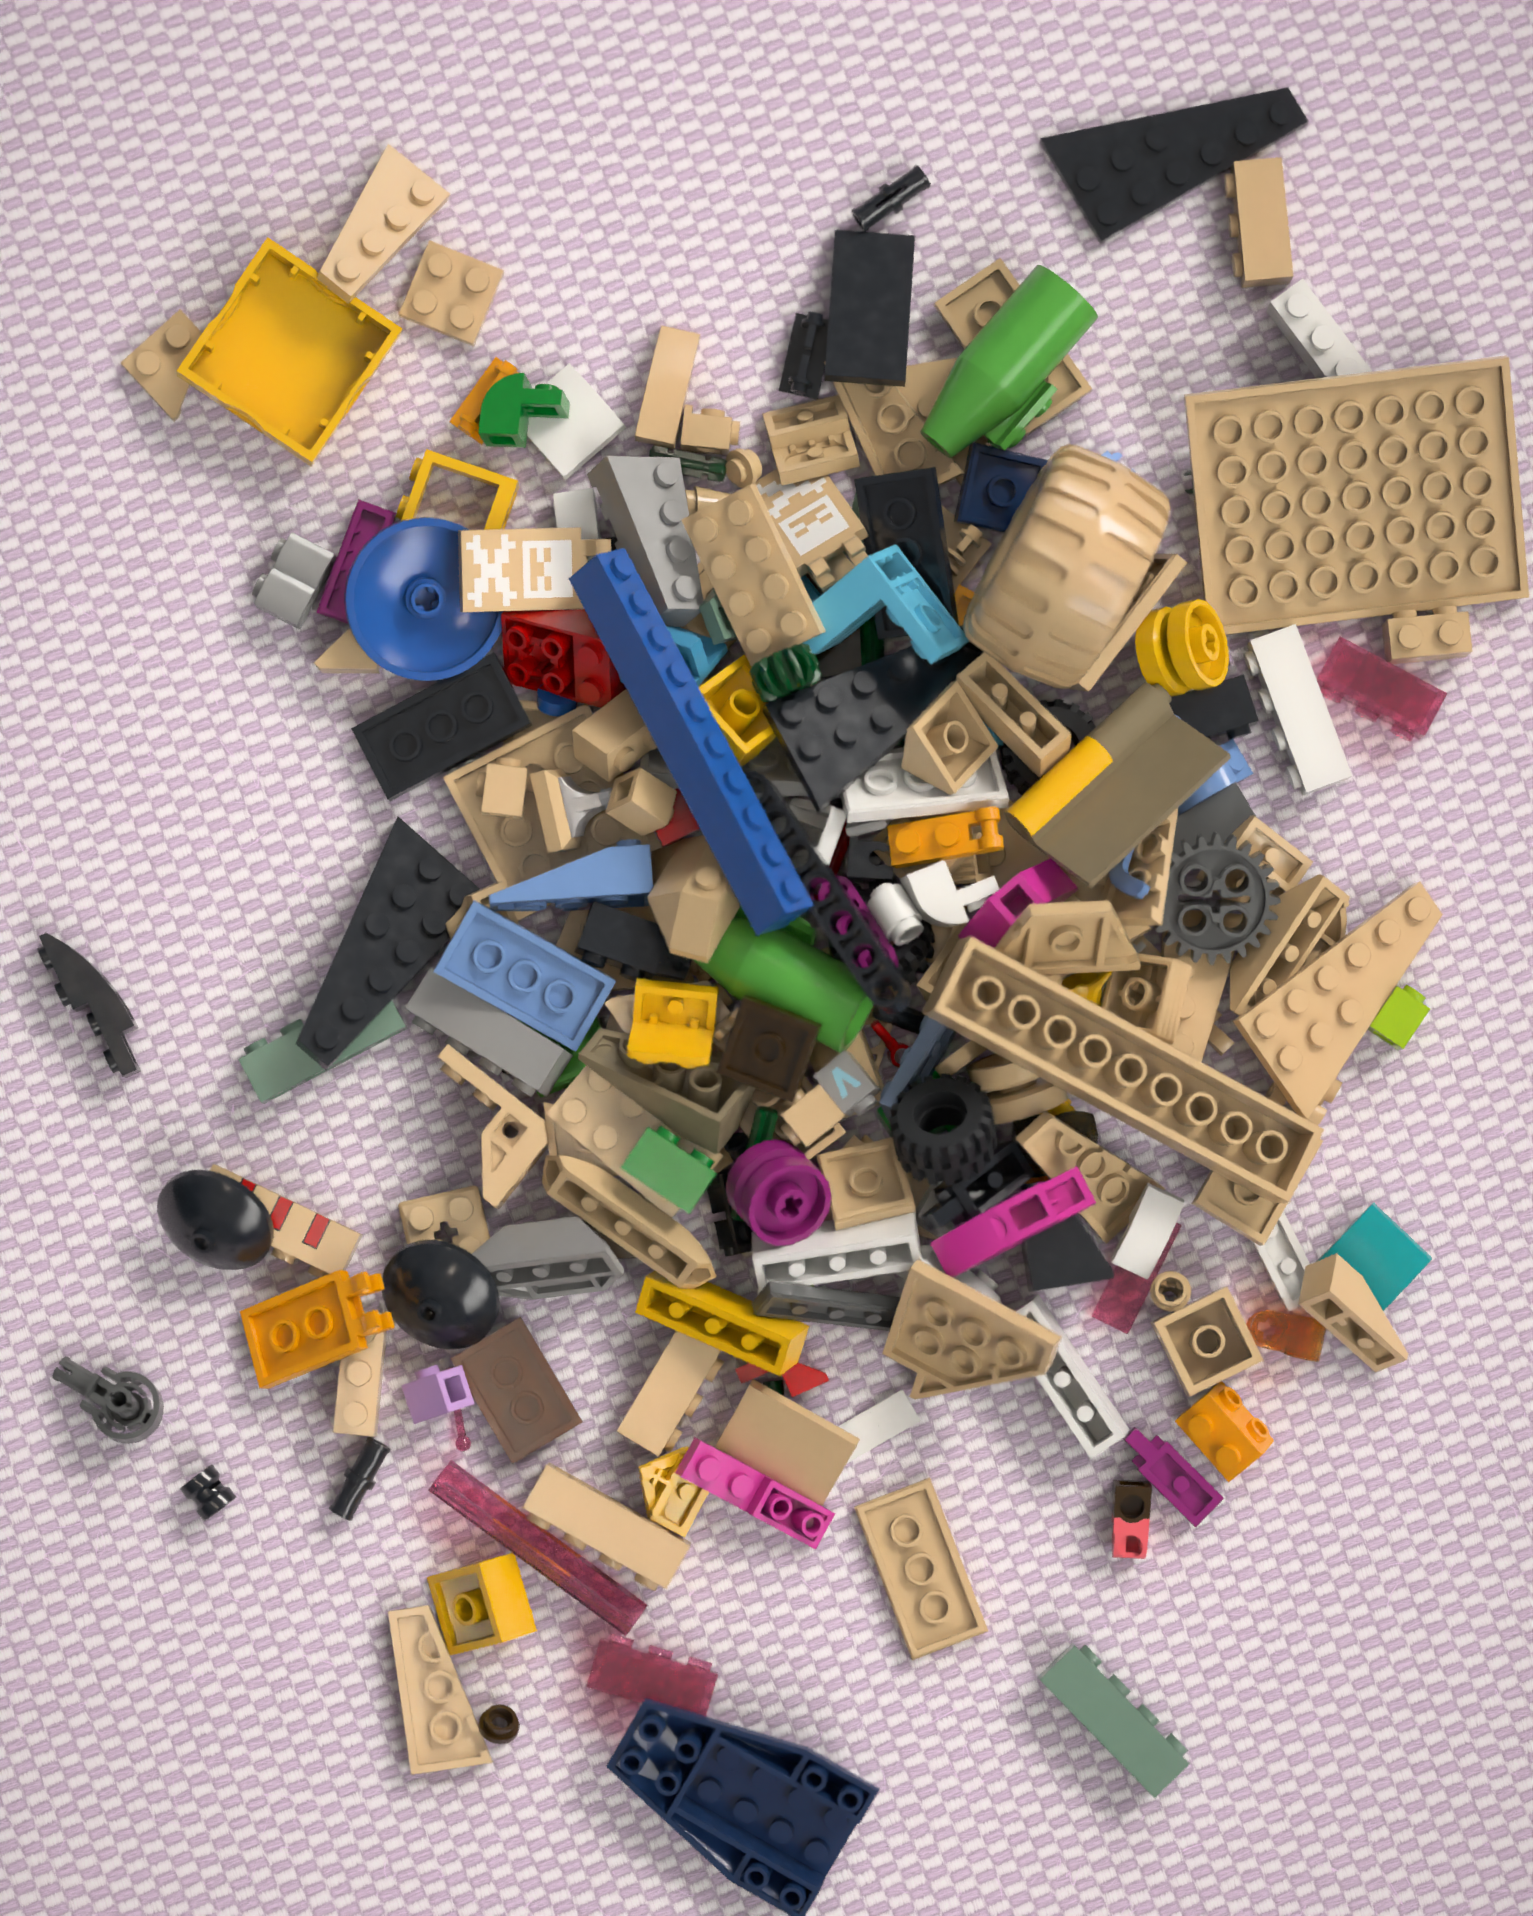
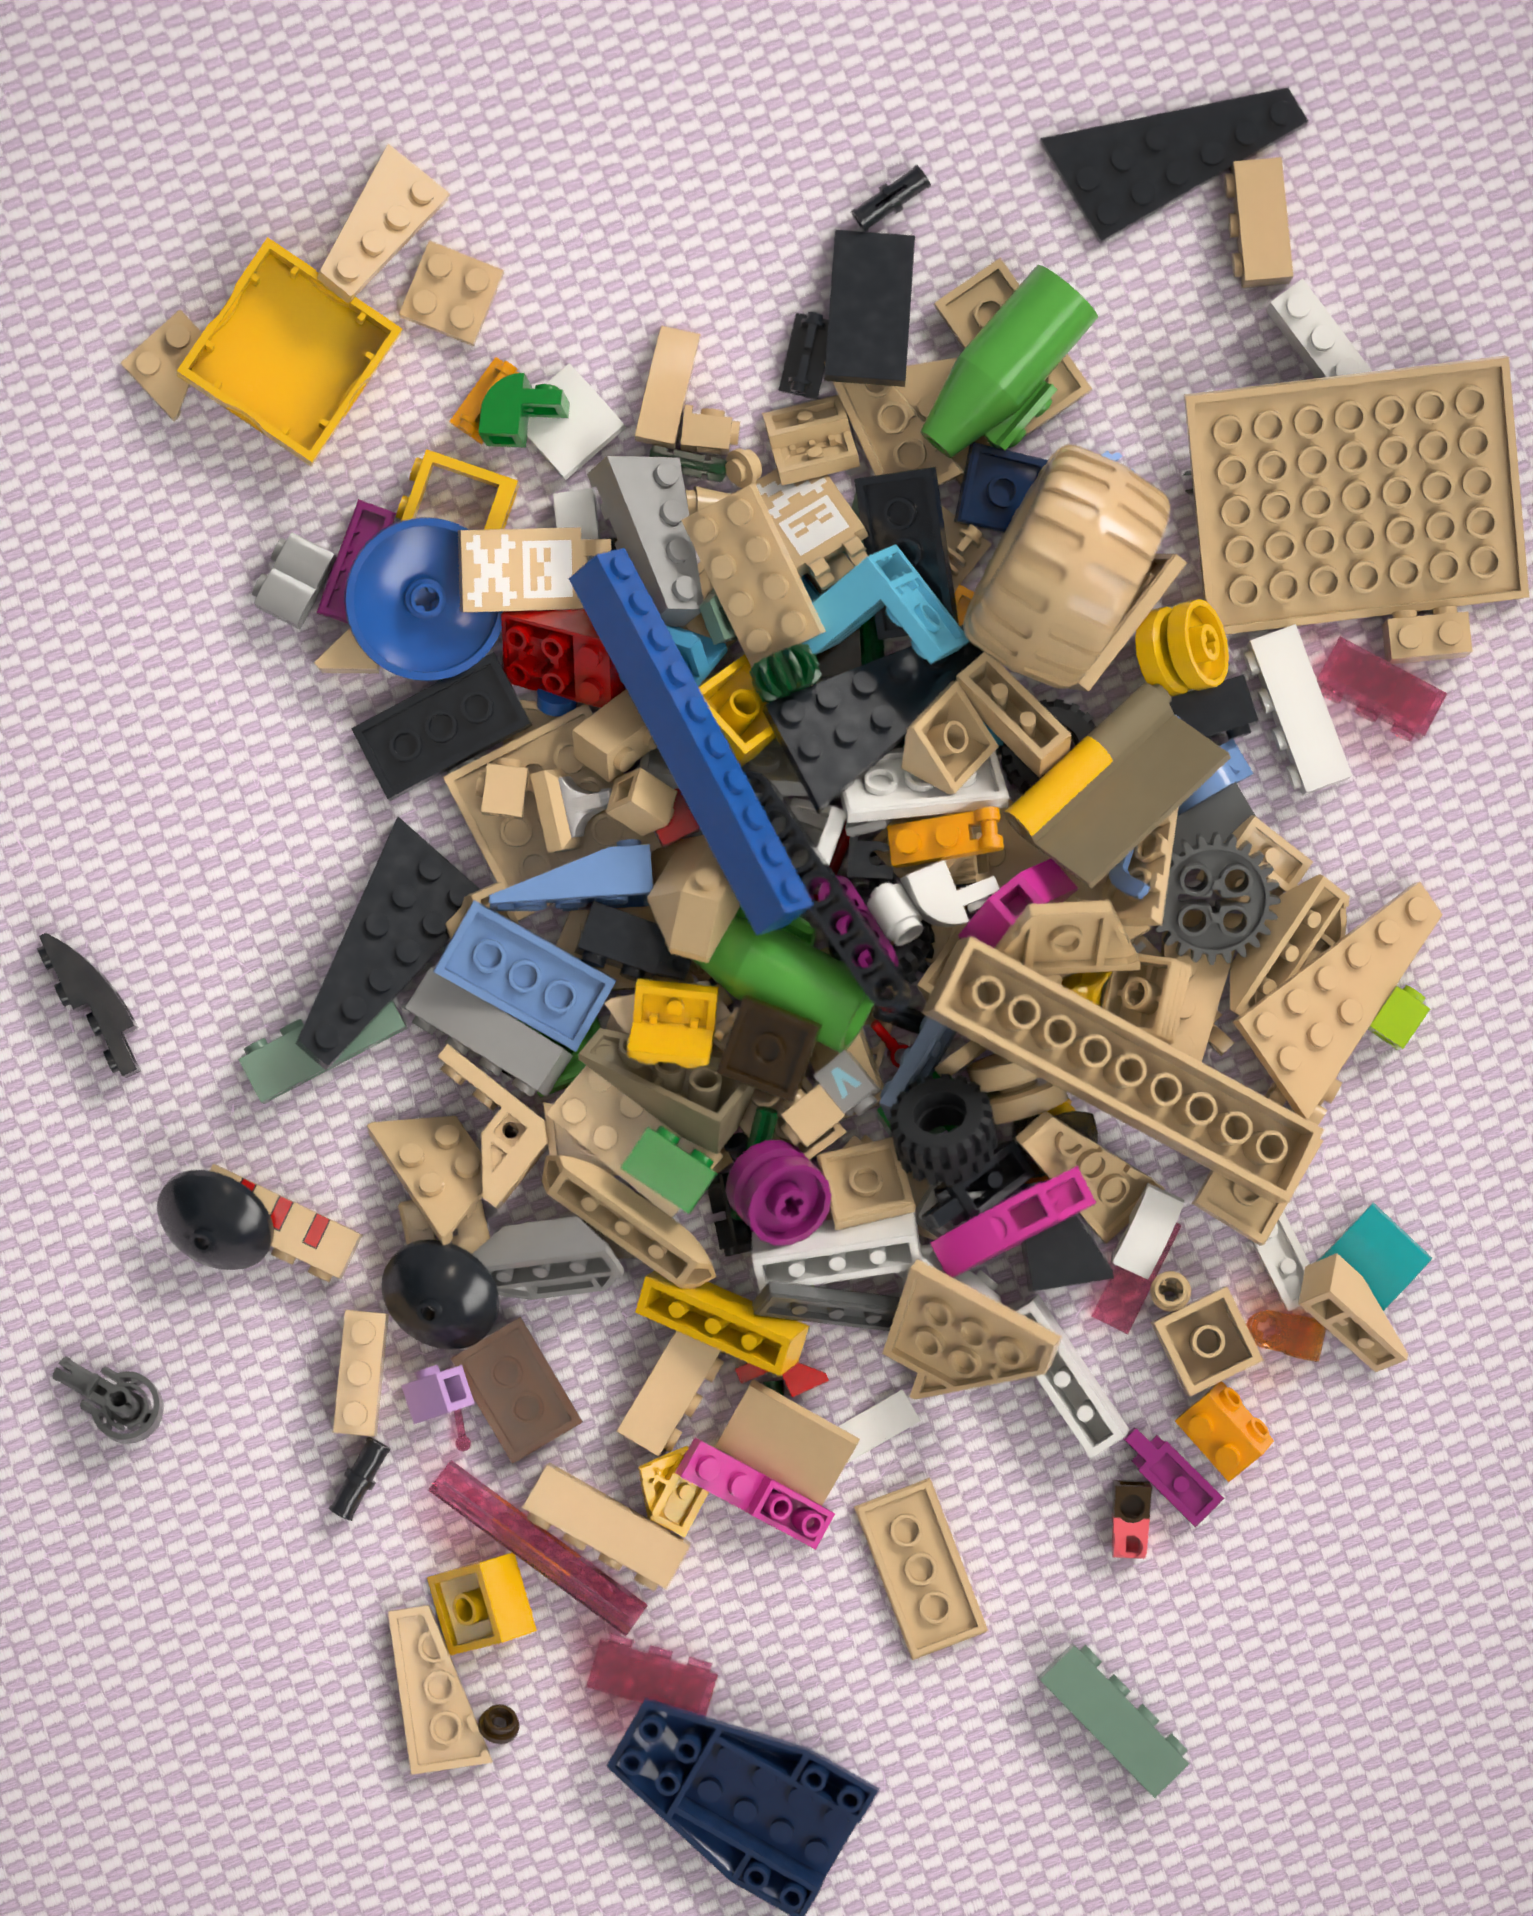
black wheel [180,1464,236,1521] -> none
light orange tile [240,1270,395,1389] -> none
none -> tan wing [367,1116,483,1245]

